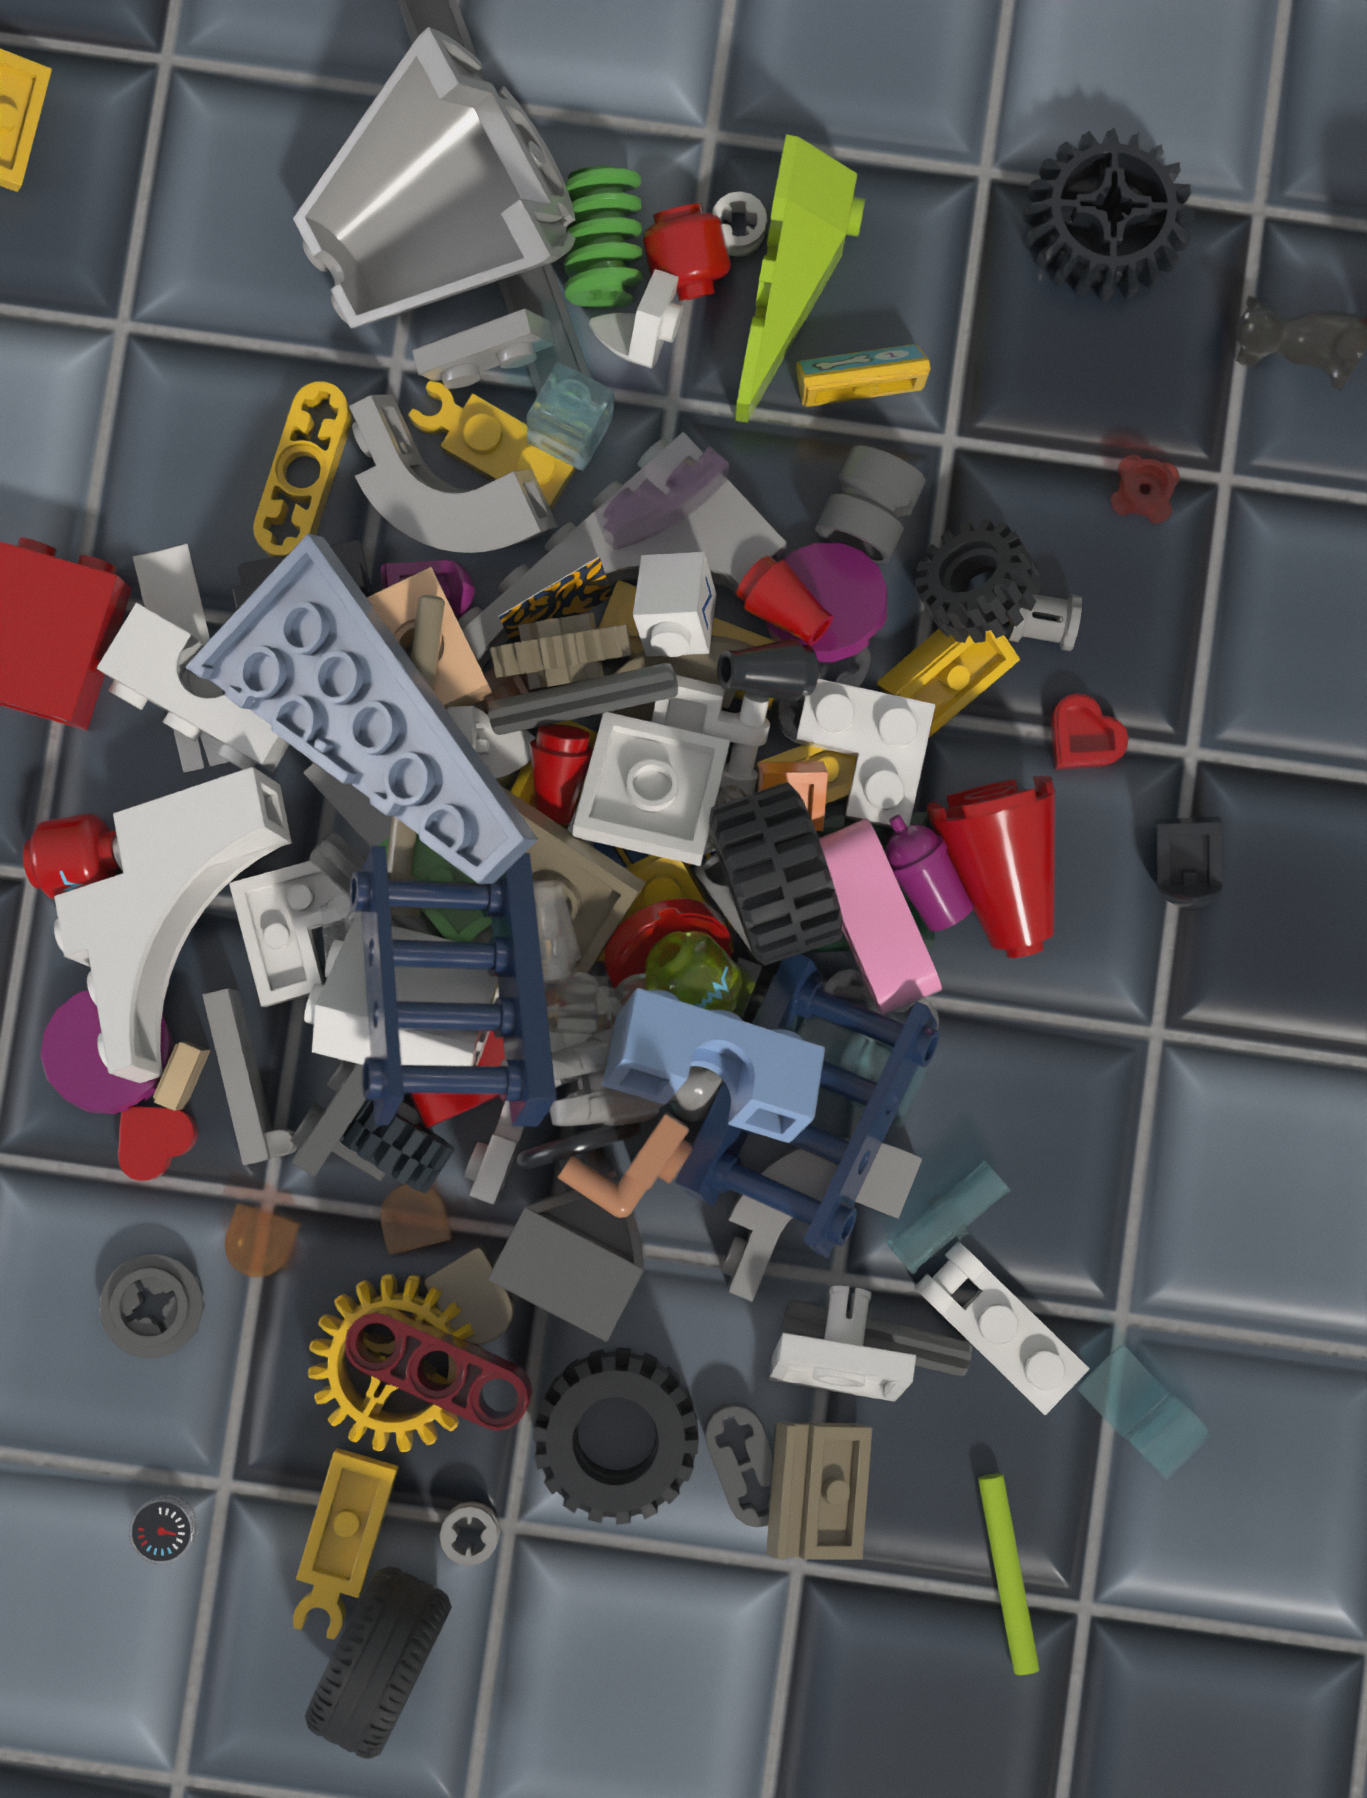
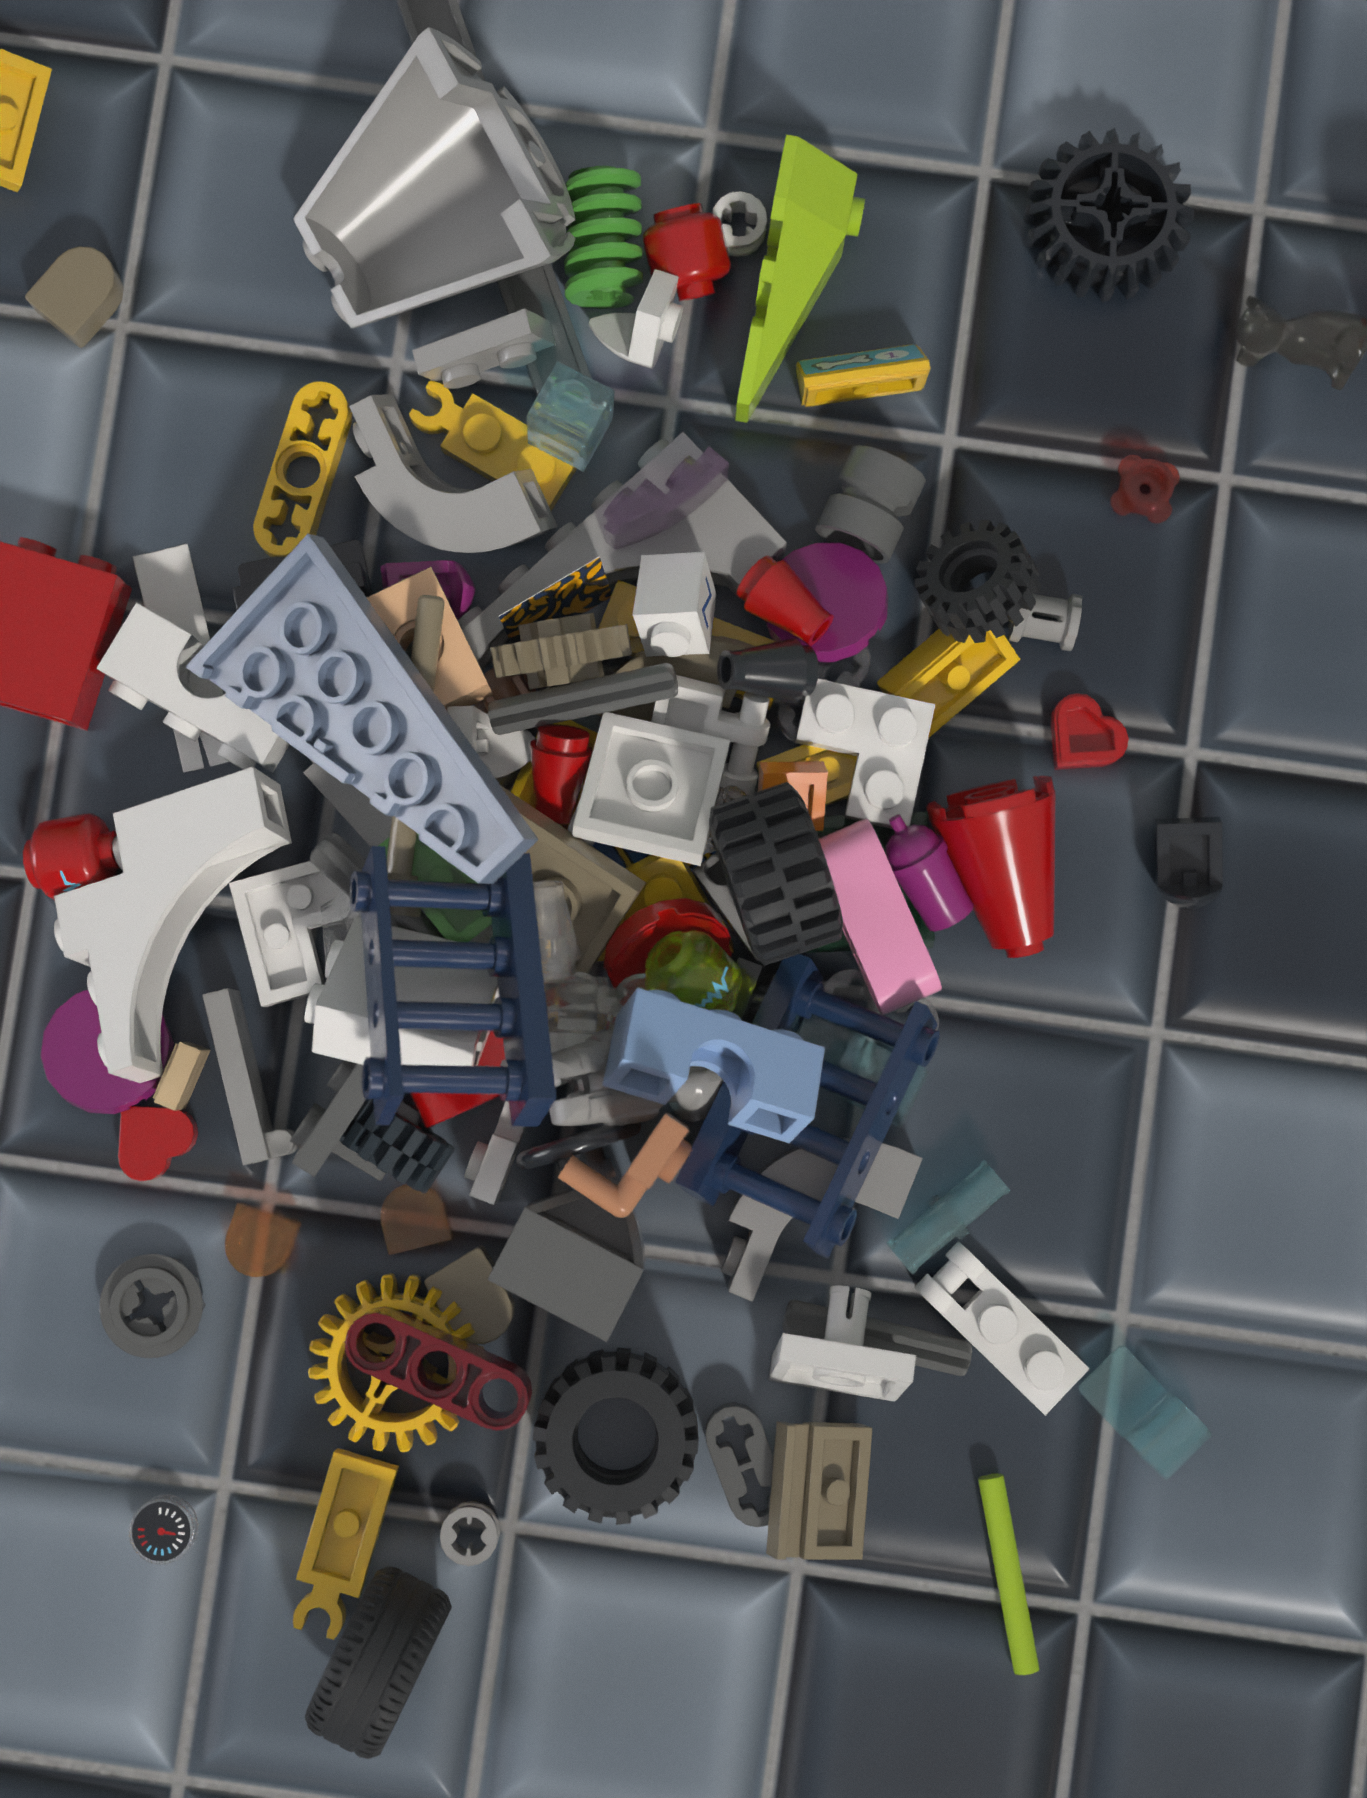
none -> dark tan piece [25,246,124,348]

